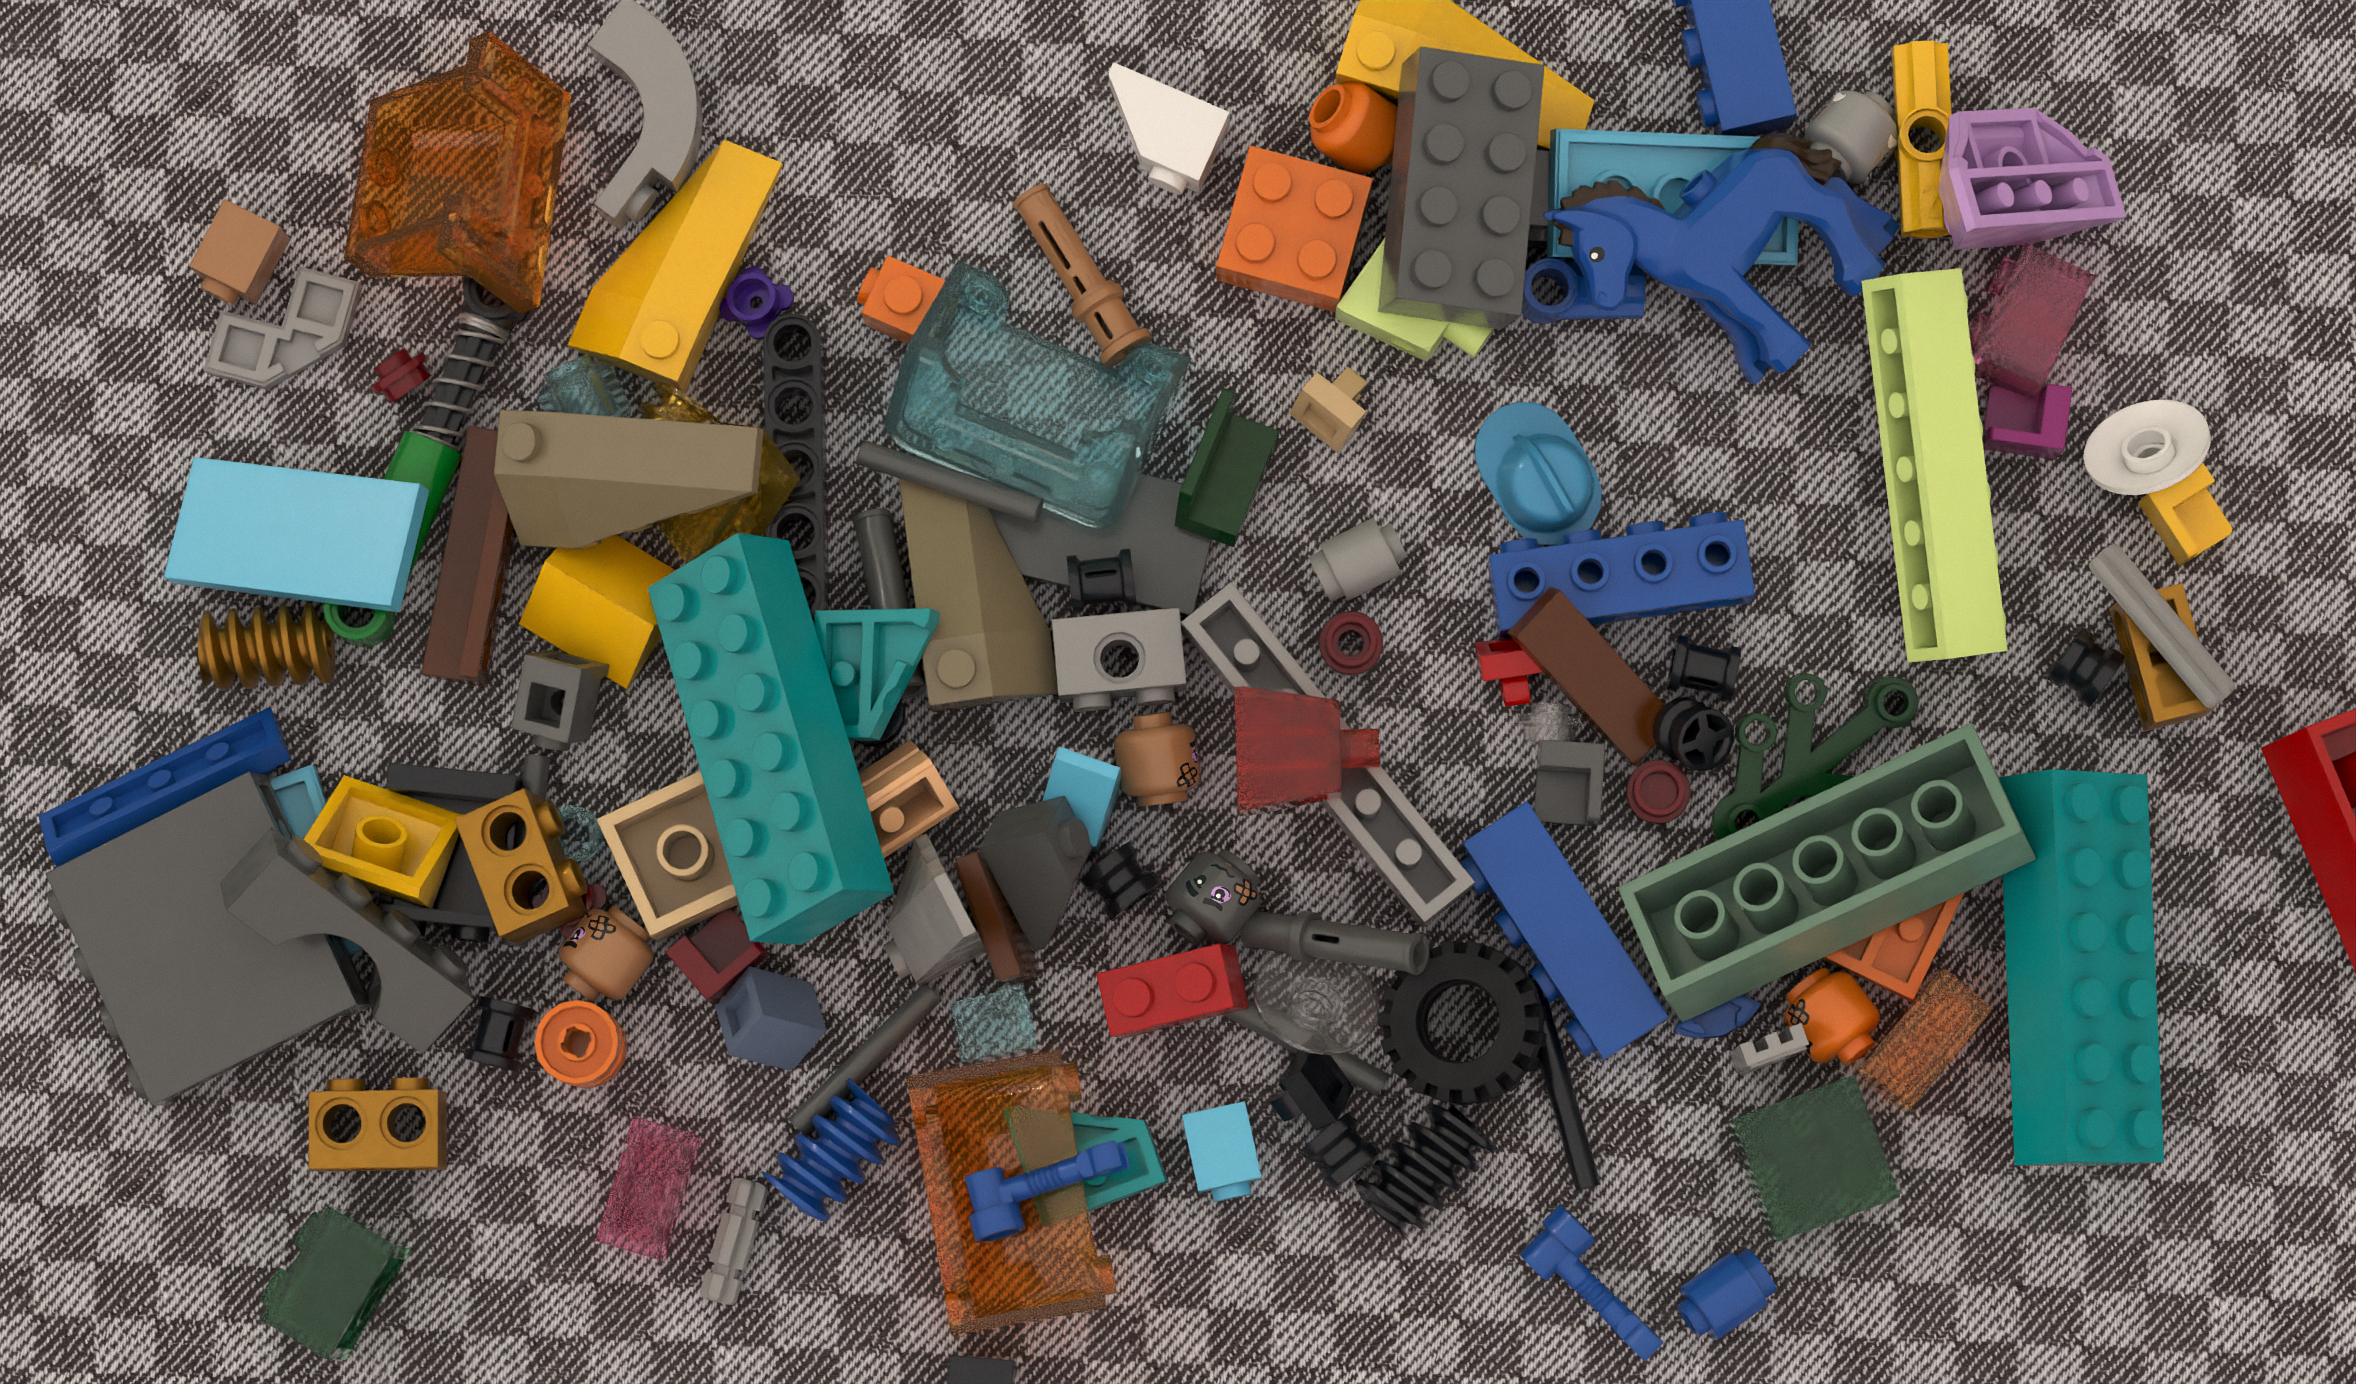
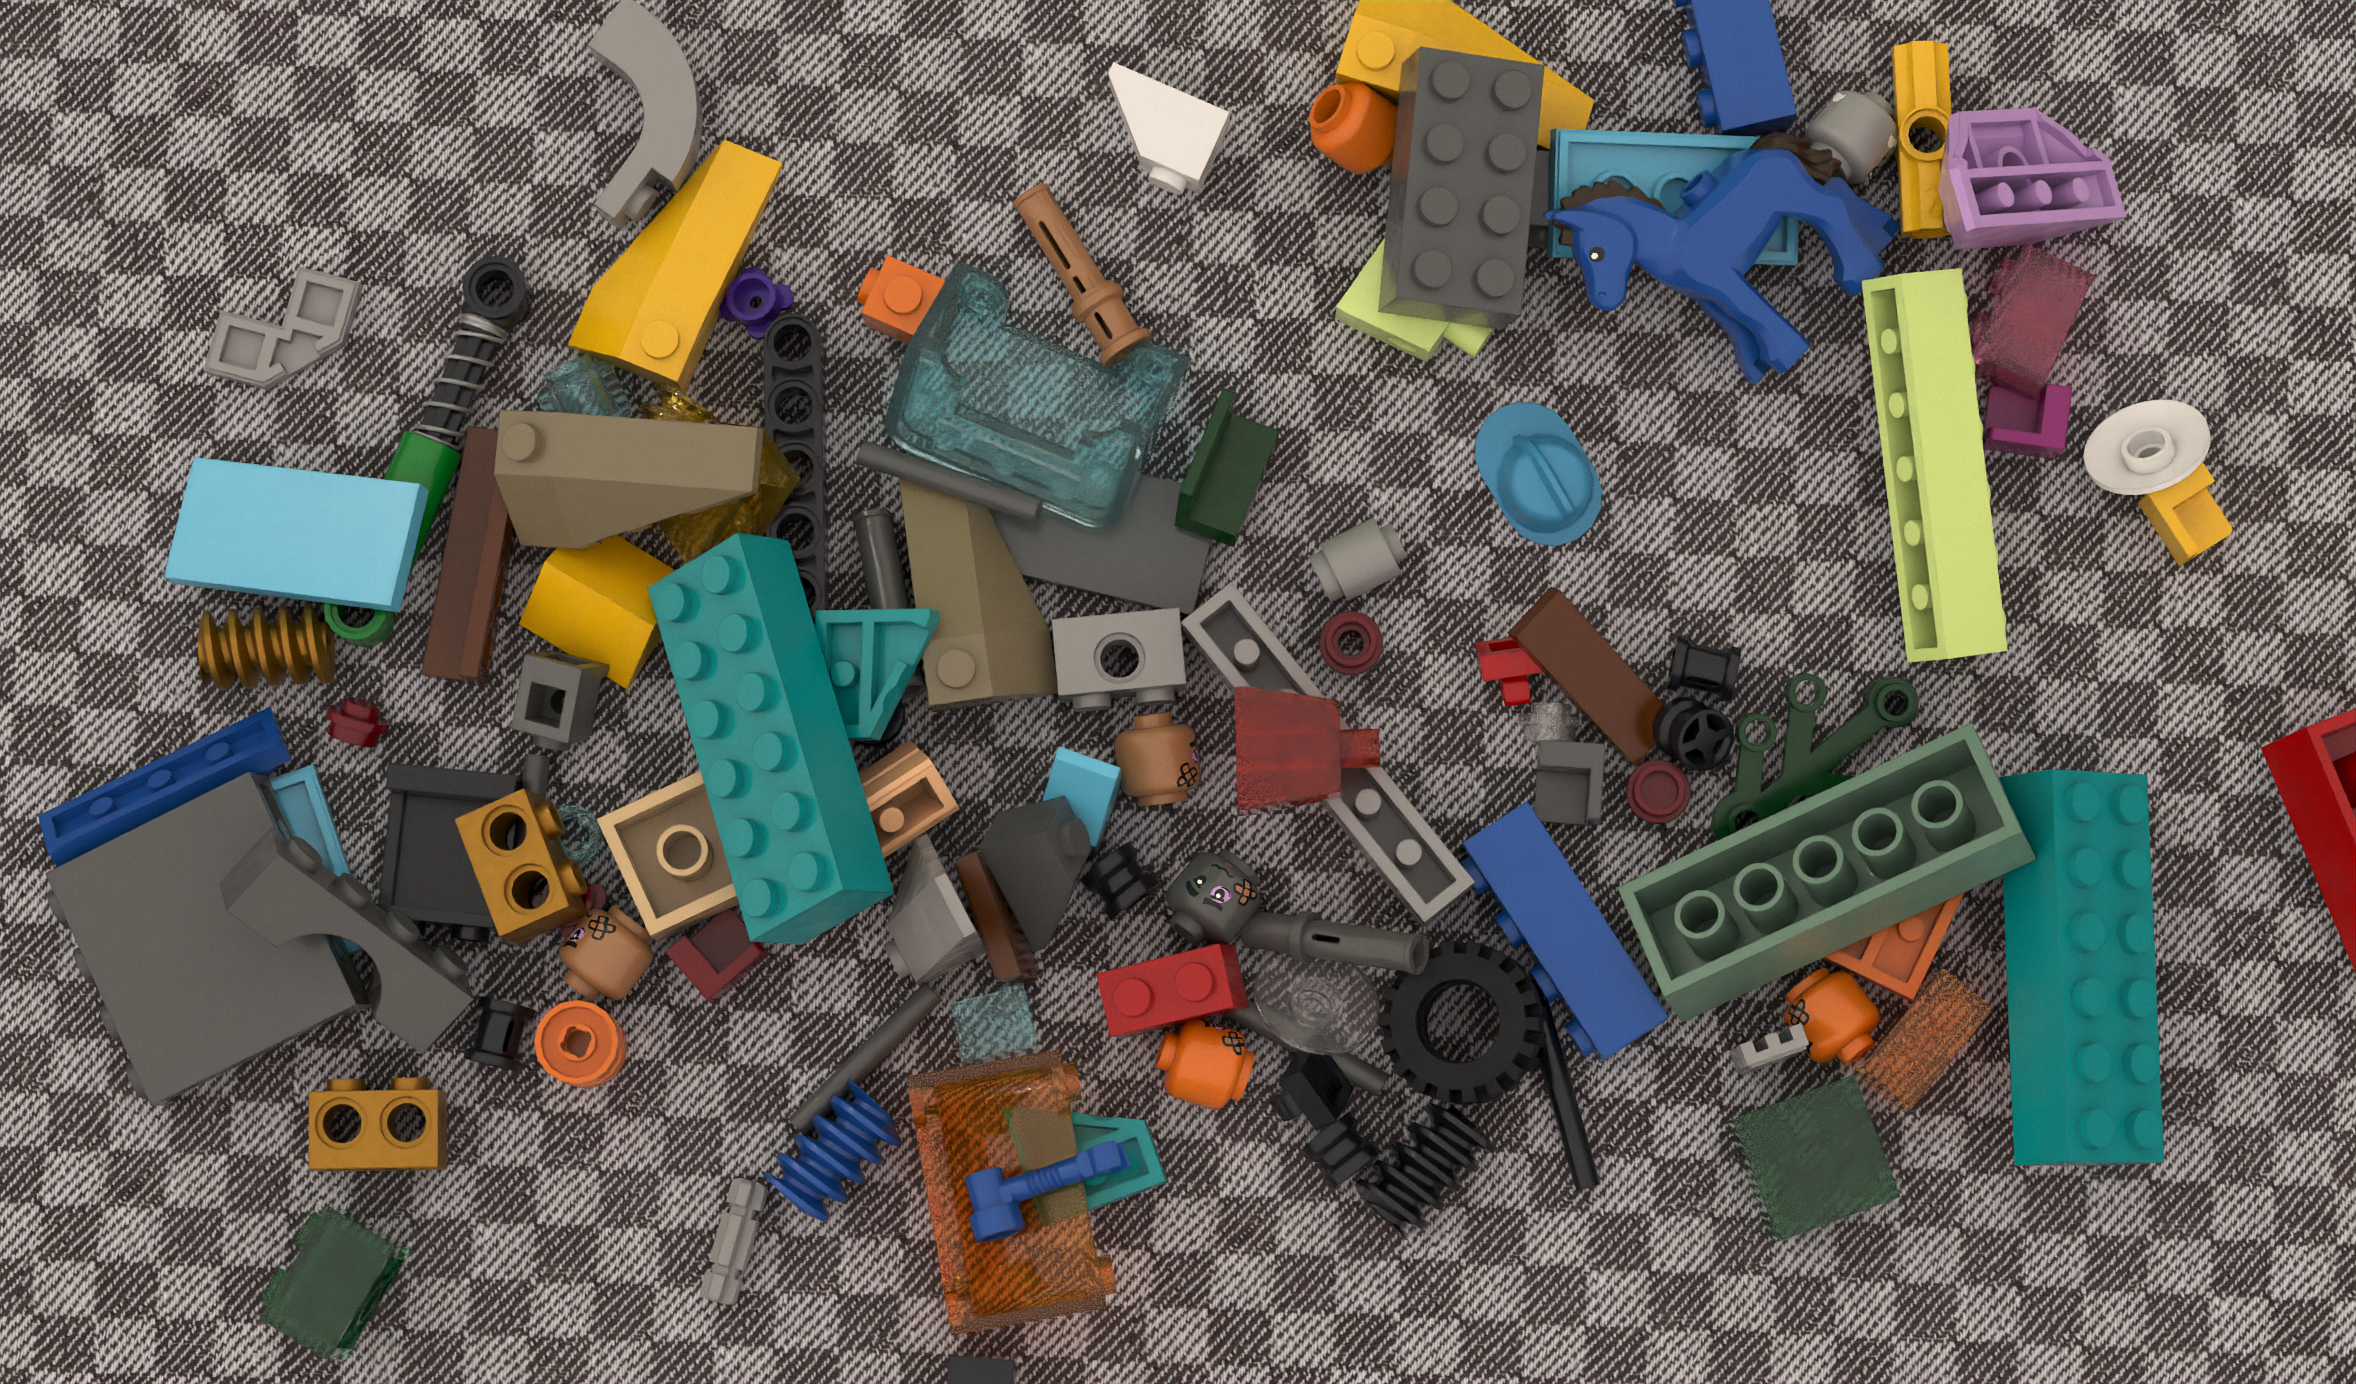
medium nougat brick [189,199,290,306] -> none
yellow slope [303,775,463,909] -> none
clear orange windscreen [344,31,571,313] -> none
dark red plate [370,347,432,404] -> none
clear pink brick [596,1116,702,1261] -> none
sand blue panel [716,966,827,1070] -> none
black bush [1067,549,1137,613] -> none
medium azure brick [1182,1101,1262,1202] -> none
orange brick [1216,145,1373,313] -> none
tan tile [1289,367,1368,453] -> none
blue brick [1487,512,1755,638] -> none
blue brick [1519,1204,1663,1361] -> none
blue piece [1521,258,1646,325] -> none
blue tile [1673,994,1761,1039] -> none
blue brick [1677,1249,1777,1341] -> none
black wheel [2046,627,2125,708] -> none
light grey axle [2089,544,2235,708] -> none
pearl gold brick [2109,583,2217,732] -> none
none -> dark red plate [326,697,390,748]
none -> orange head [1155,1019,1254,1110]

